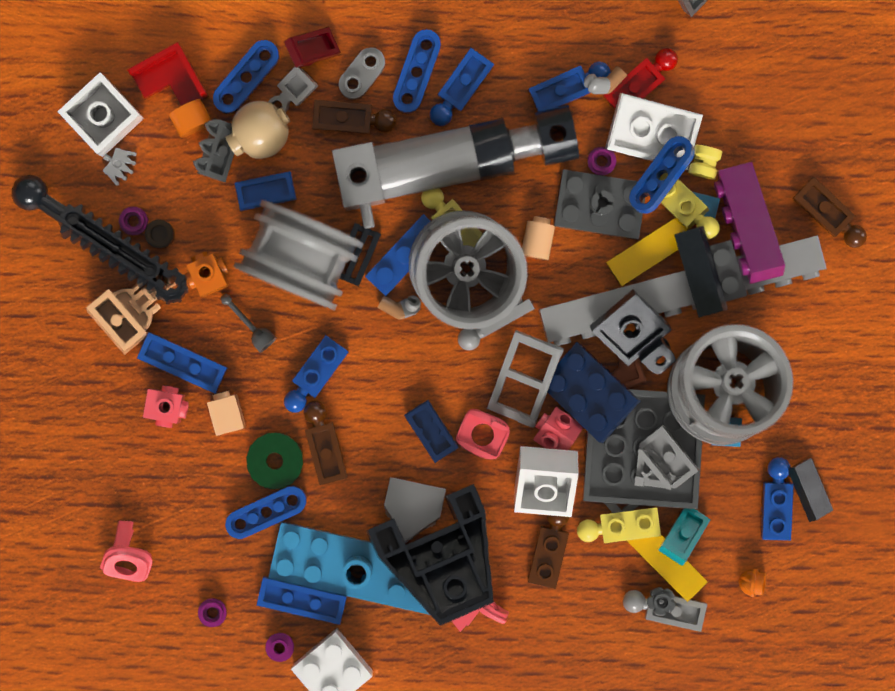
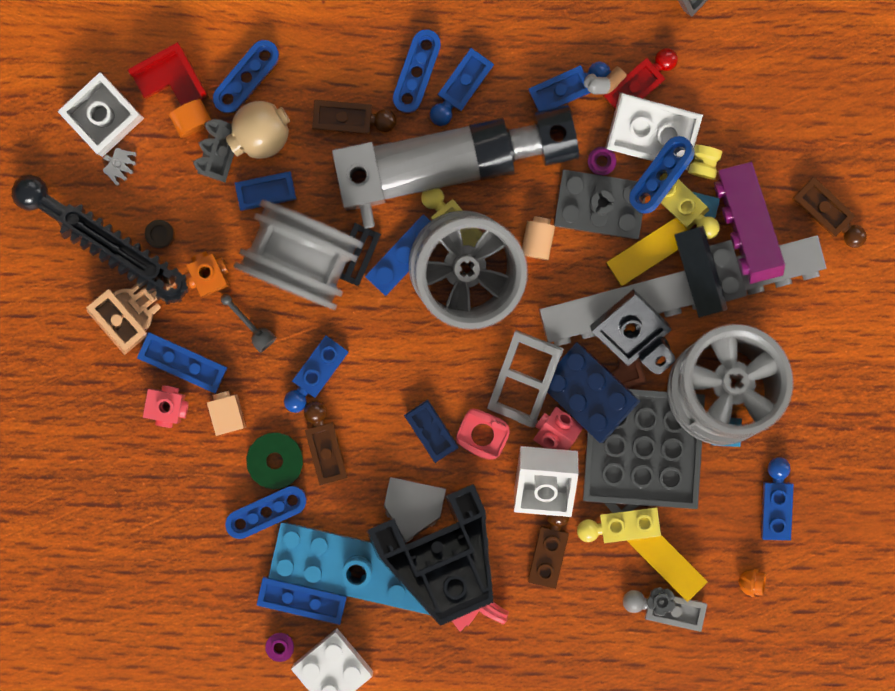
coral piece [100,521,152,582] -> none
magenta plate [119,207,148,235] -> none
magenta plate [198,598,227,627] -> none
light grey plate [268,67,319,112] -> none
dark red tile [284,27,341,68] -> none
light grey plate [339,47,385,100] -> none
arm [377,296,421,320] -> none
light grey plate [458,298,535,351] -> none
light grey slope [635,425,699,490] -> none
teal plate [658,508,711,566] -> none
tile [788,458,833,522] -> none

